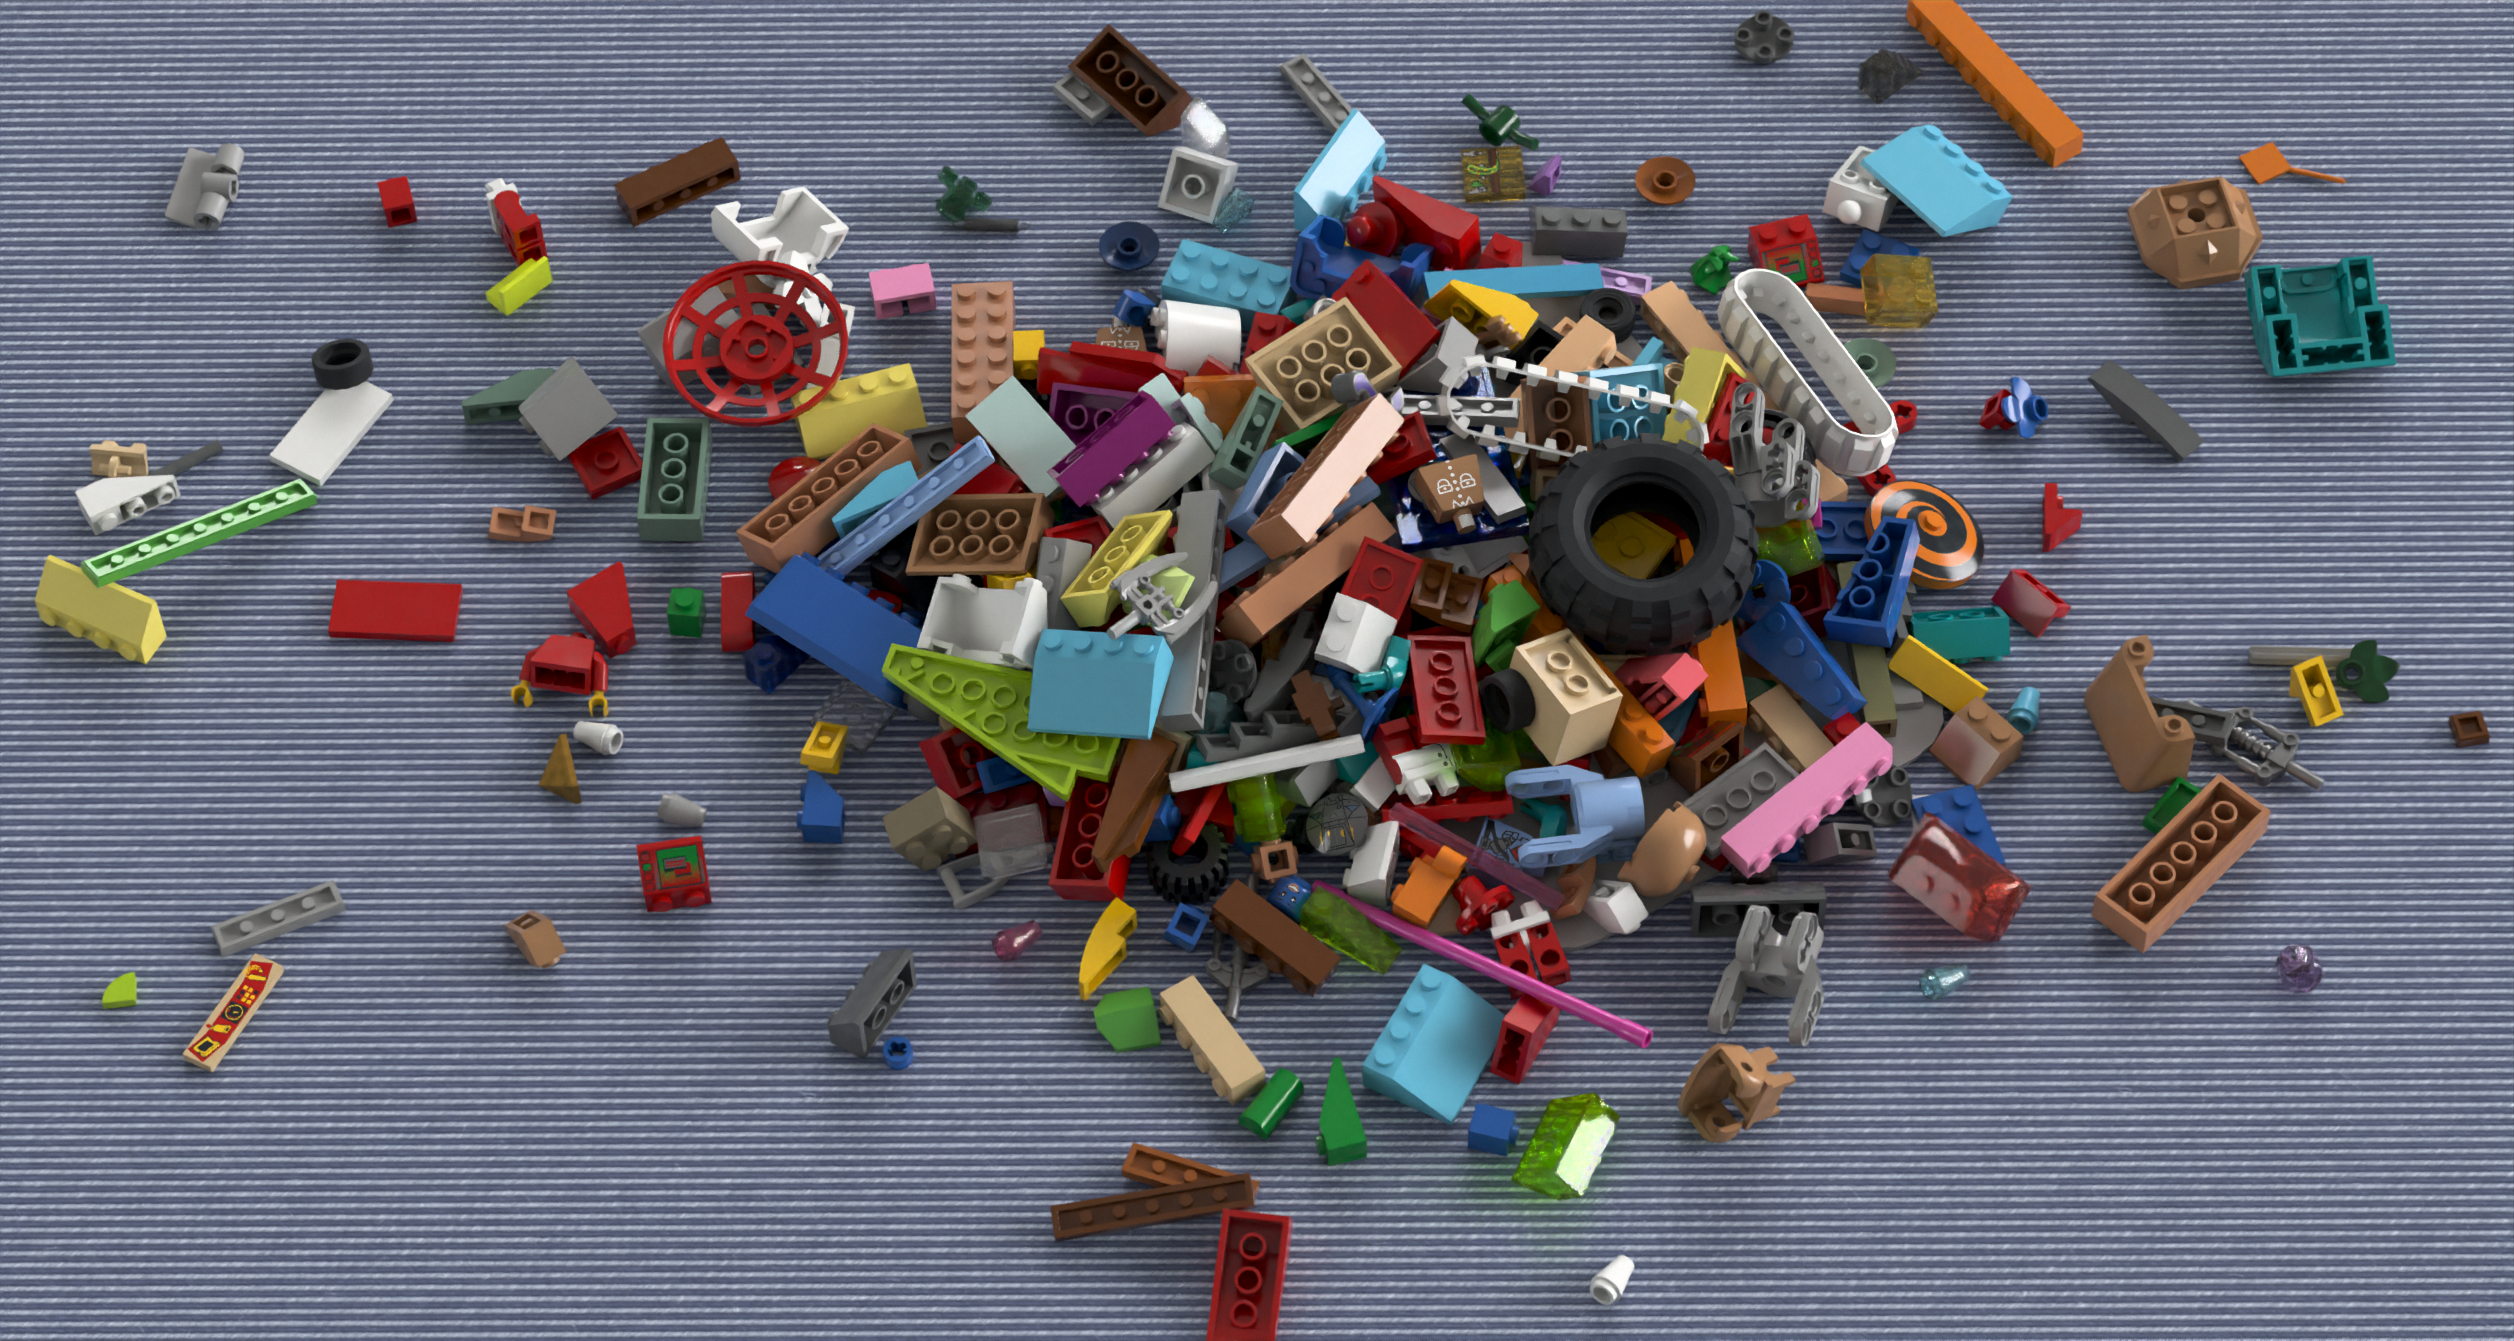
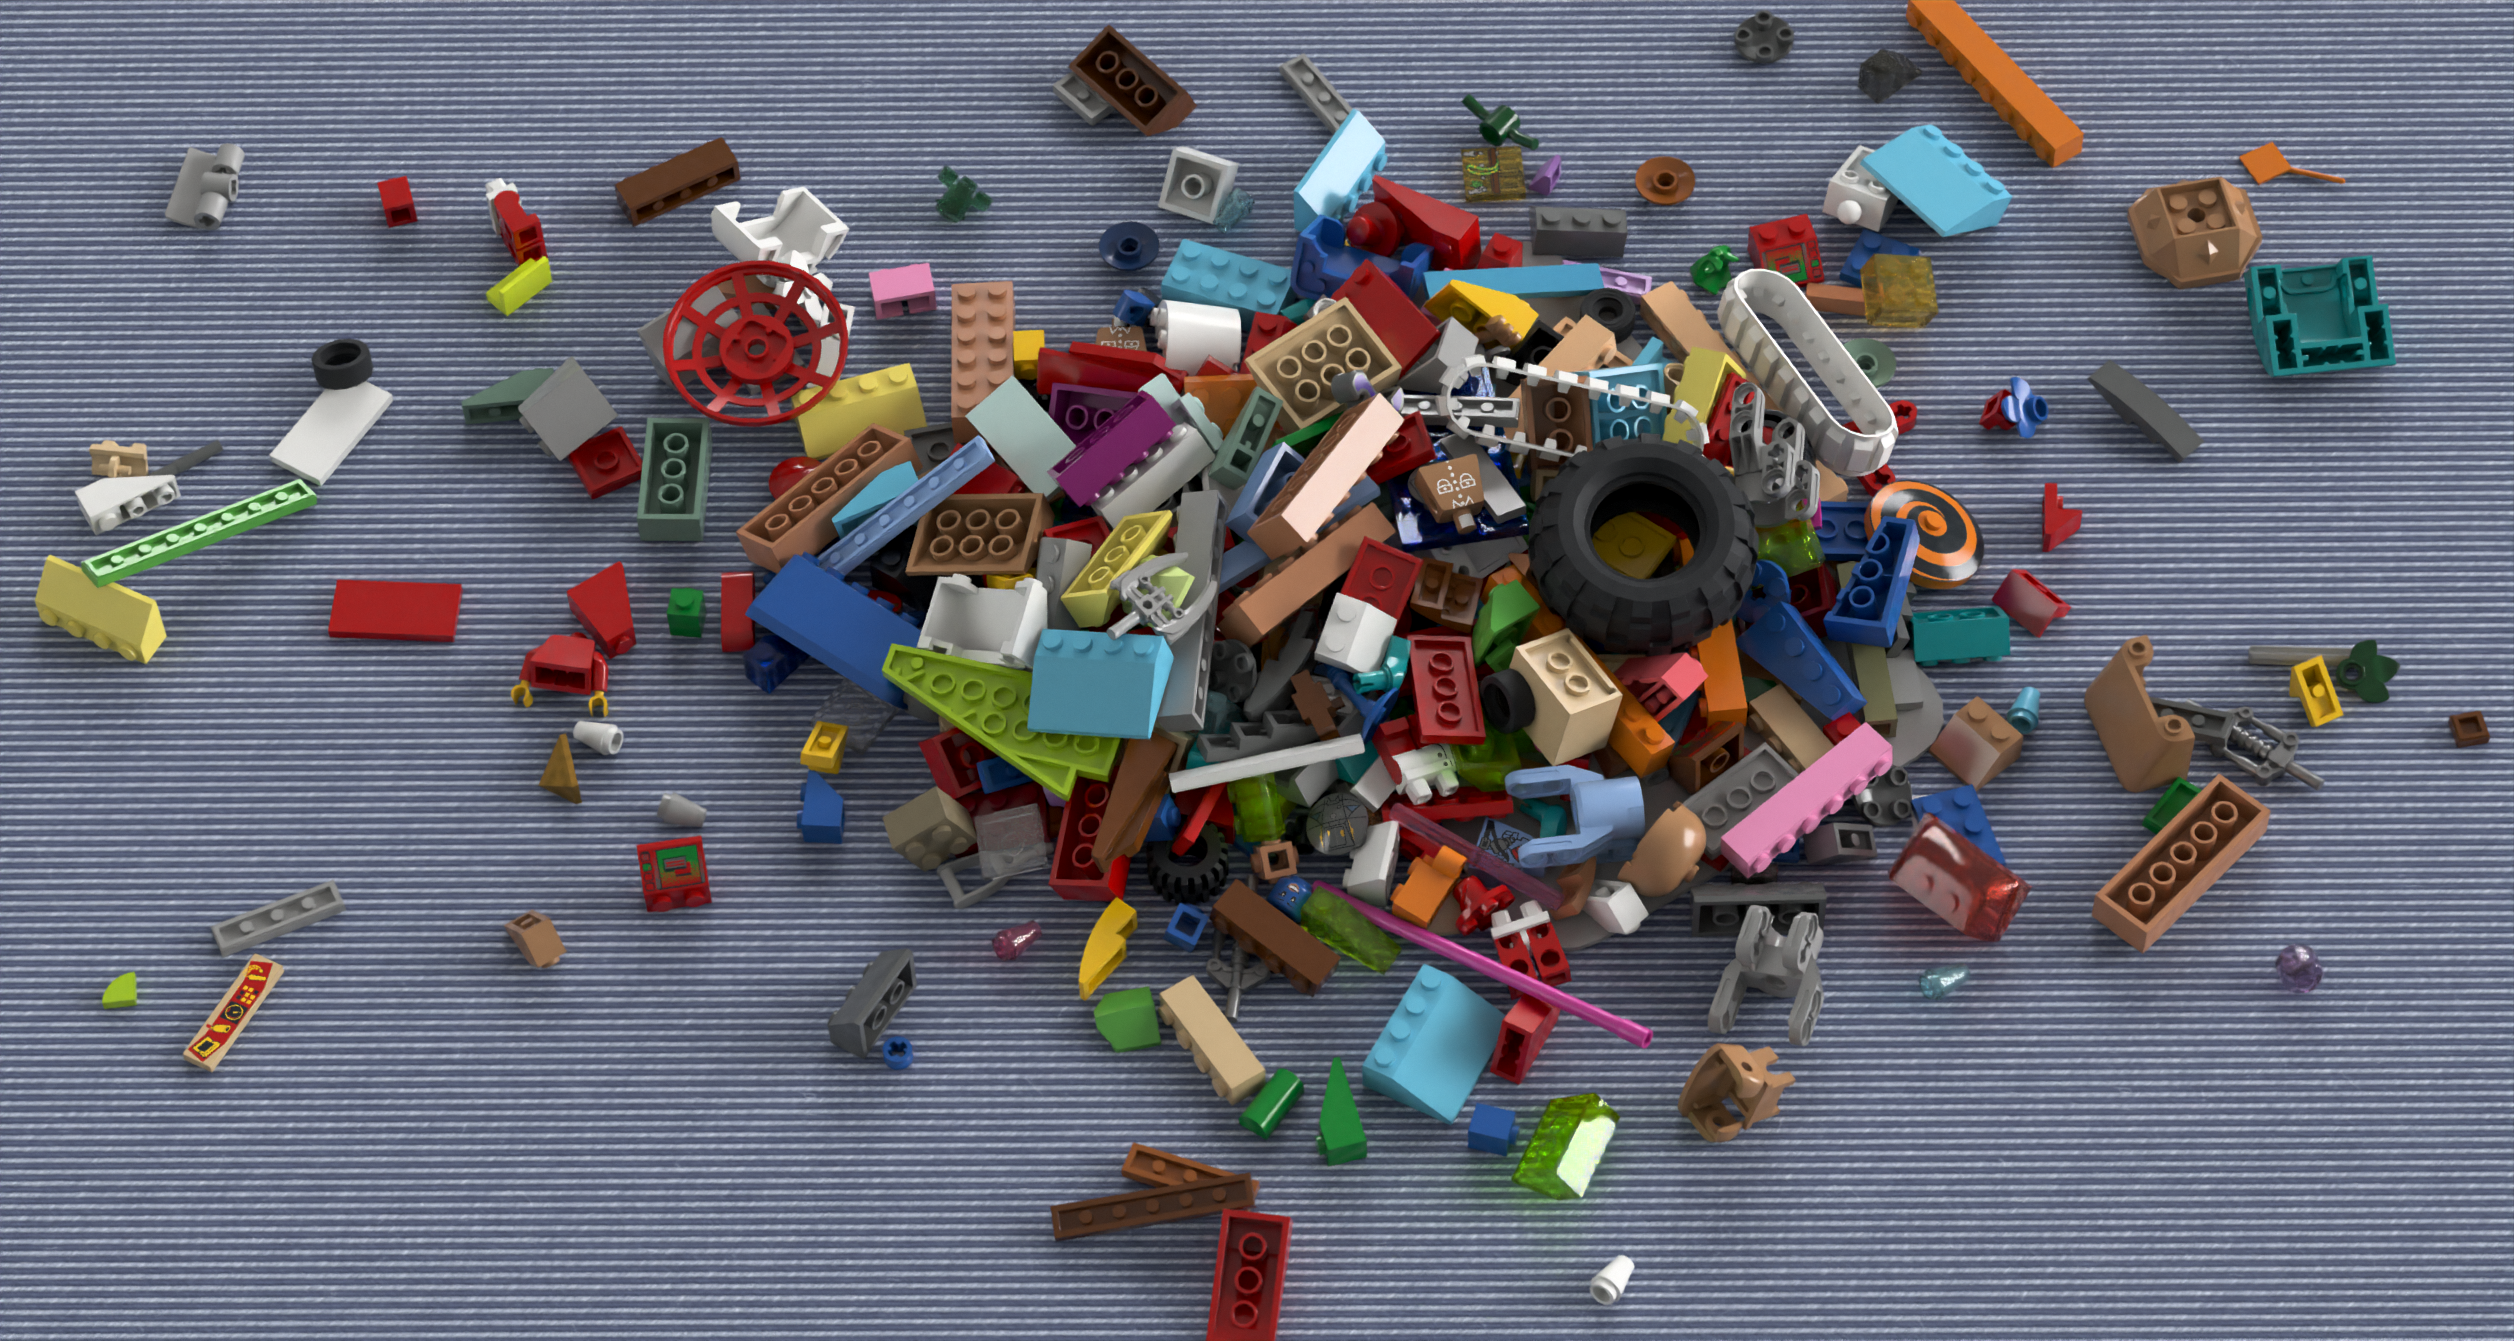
nougat slope [488,505,556,542] -> none
dark grey piece [953,218,1031,232] -> none
clear slope [1181,96,1230,159] -> none
yellow slope [1888,635,1988,713] -> none

